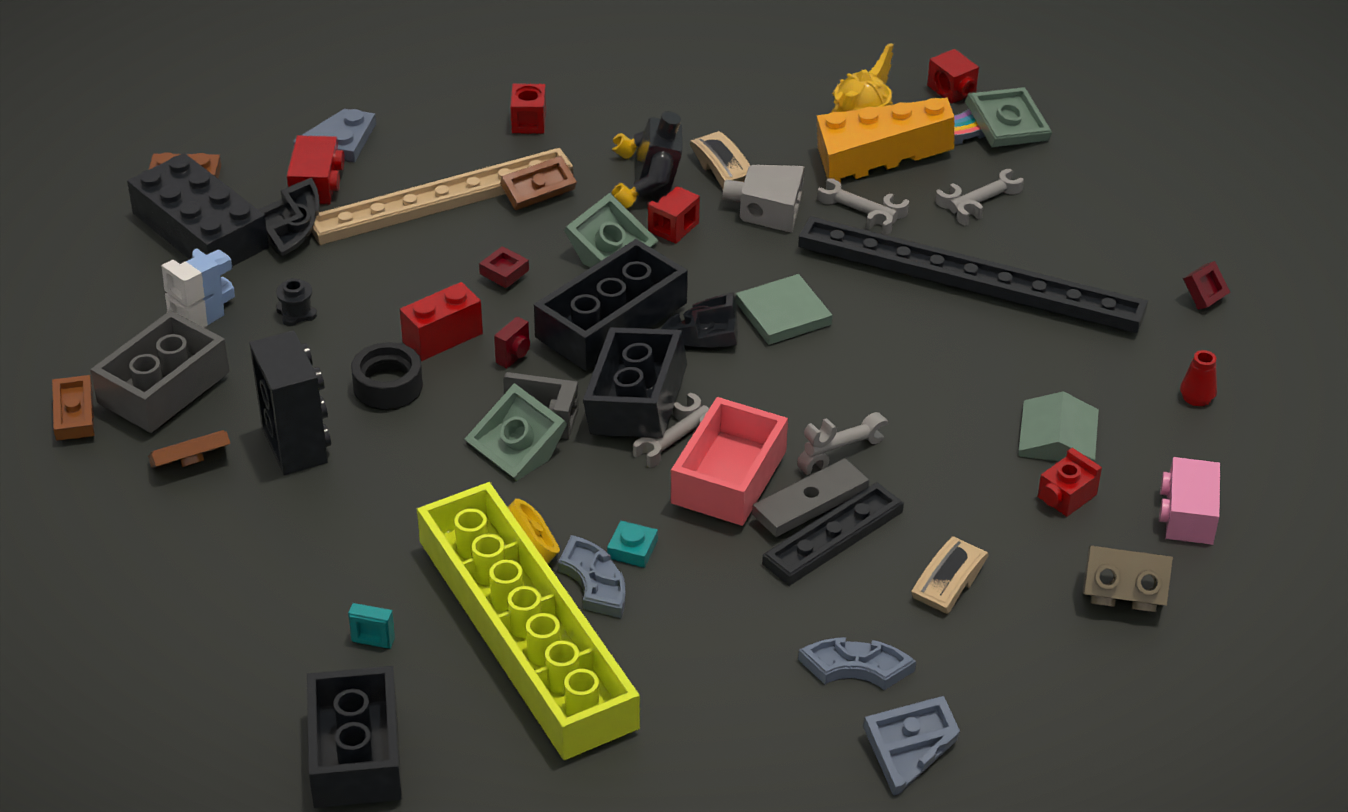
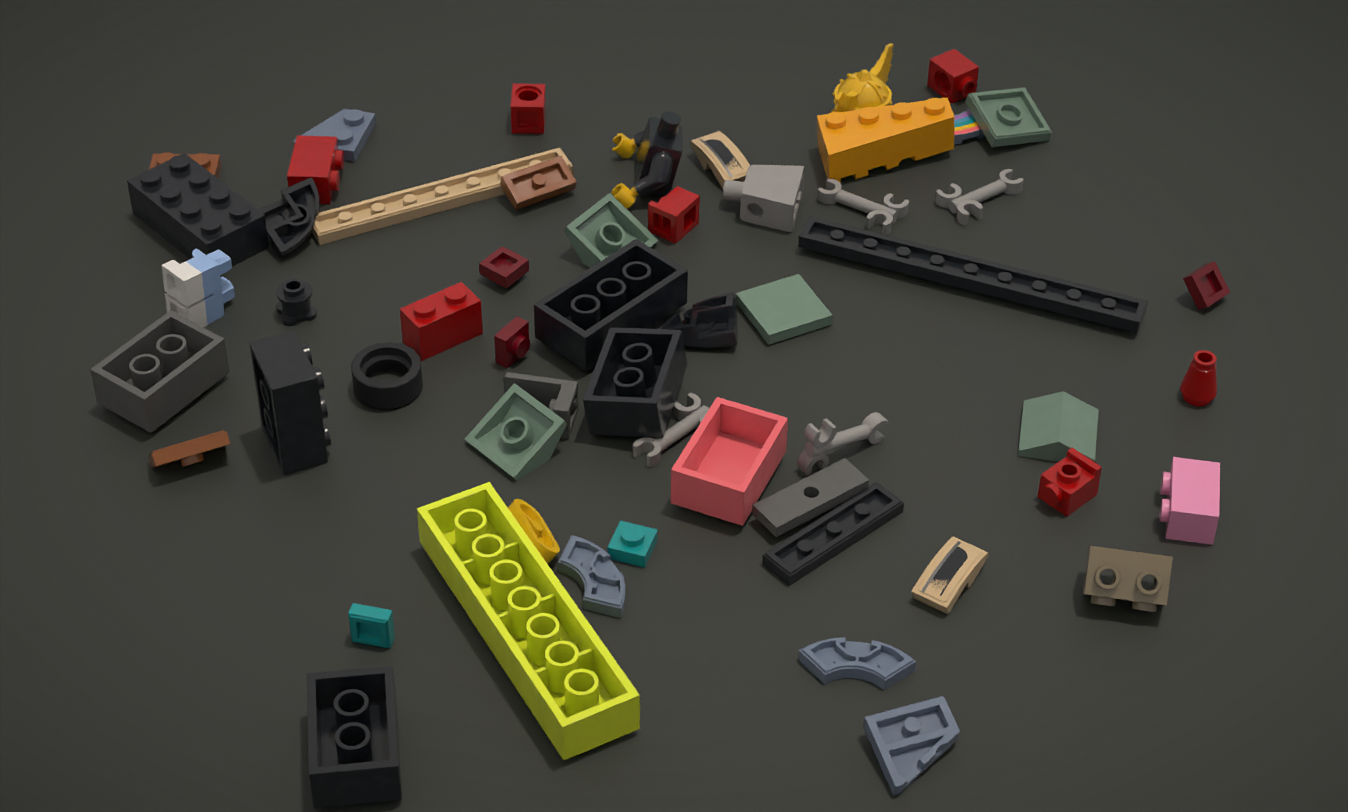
dark orange plate [52,375,95,441] -> none

